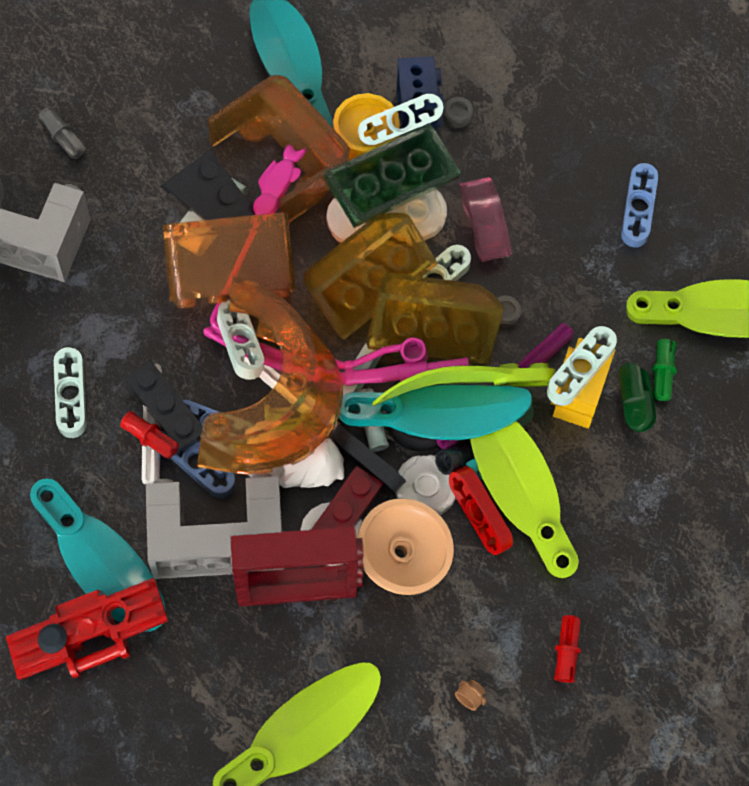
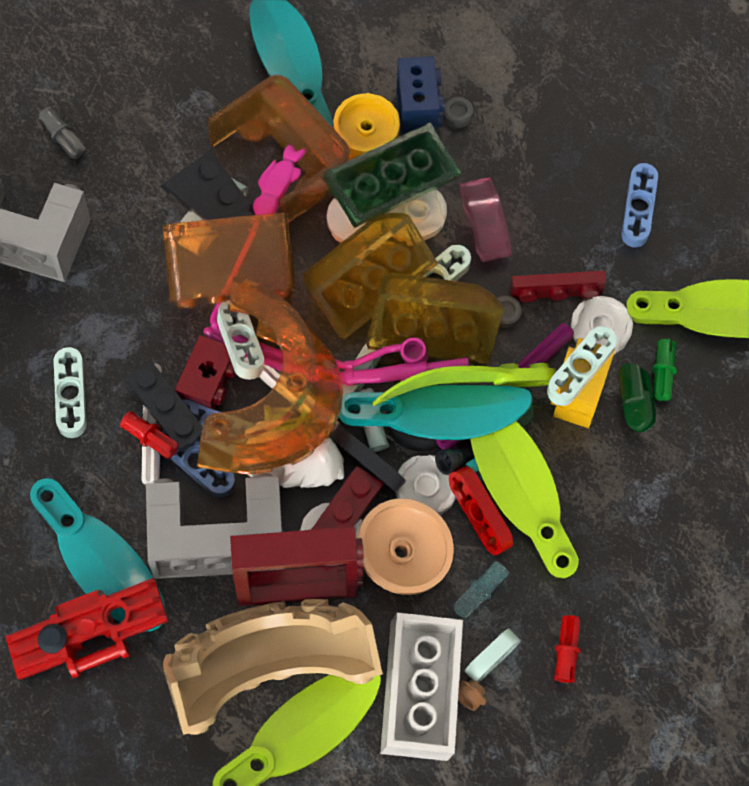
light aqua beam [358,94,443,145] -> none
none -> tan windscreen [163,599,383,735]
none -> dark red brick [175,335,236,410]
none -> white brick [380,612,463,761]
none -> clear light blue axle [453,561,510,619]
none -> light aqua beam [464,628,521,683]
none -> dark red plate [510,271,606,302]
none -> white tile [570,296,633,354]

